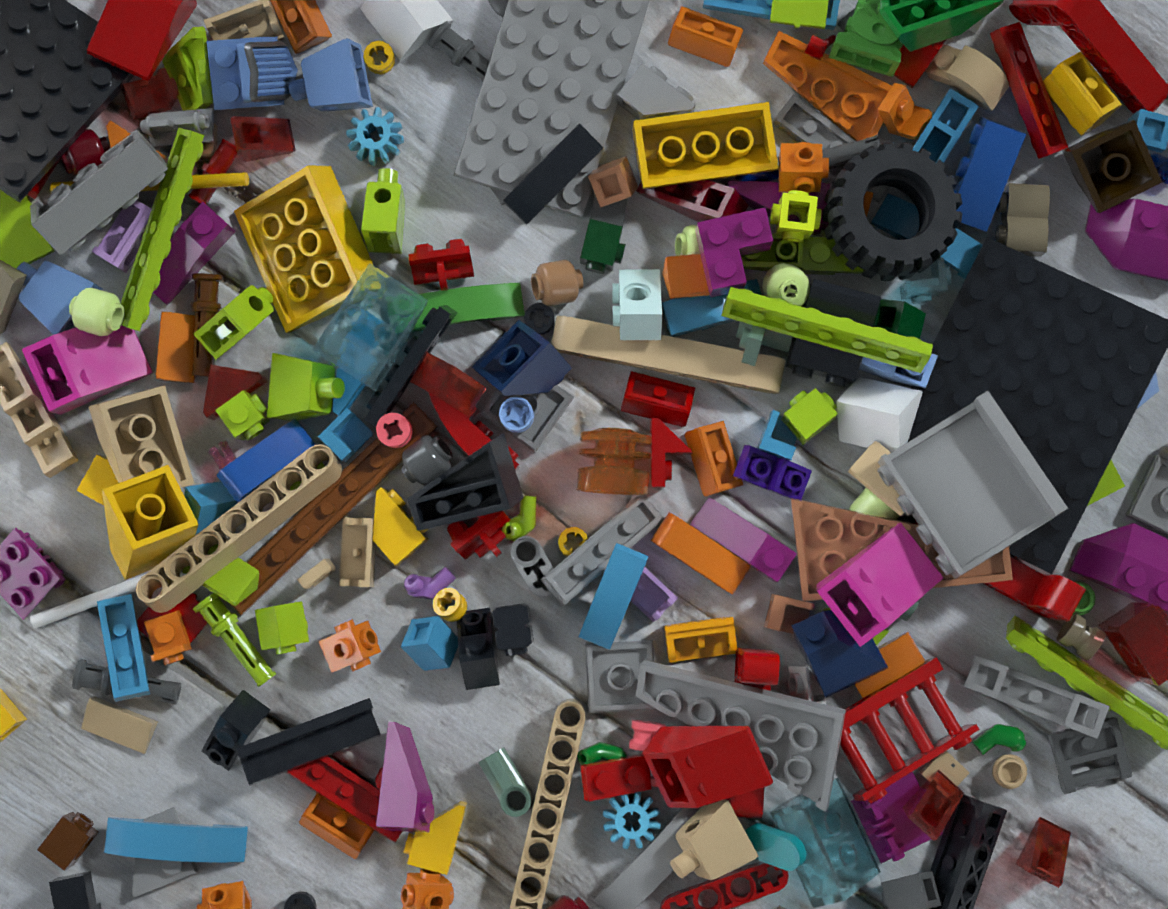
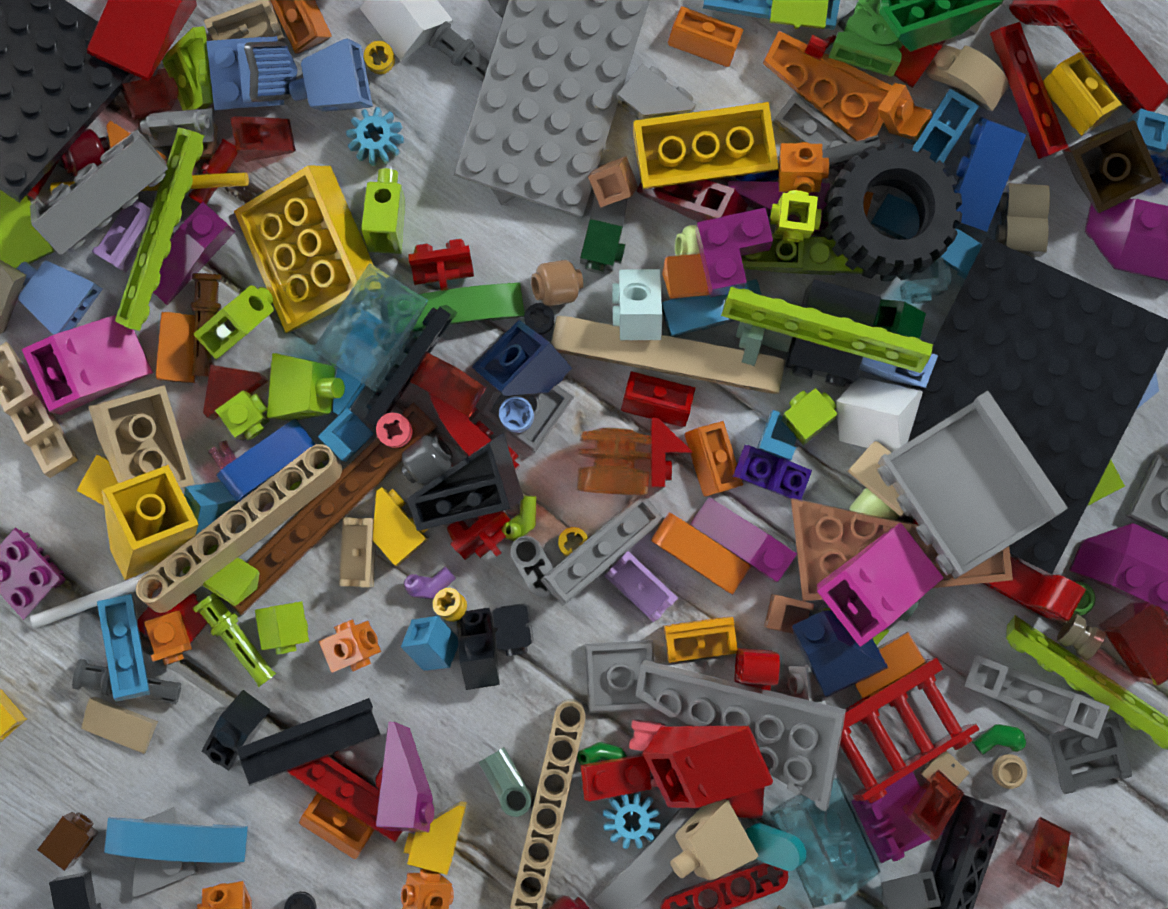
yellowish green head [69,288,124,336] -> none
tan tile [297,559,336,589] -> none
black slope [503,123,603,225] -> none
dark azure slope [578,543,649,650] -> none
yellowish green head [762,263,810,306] -> none

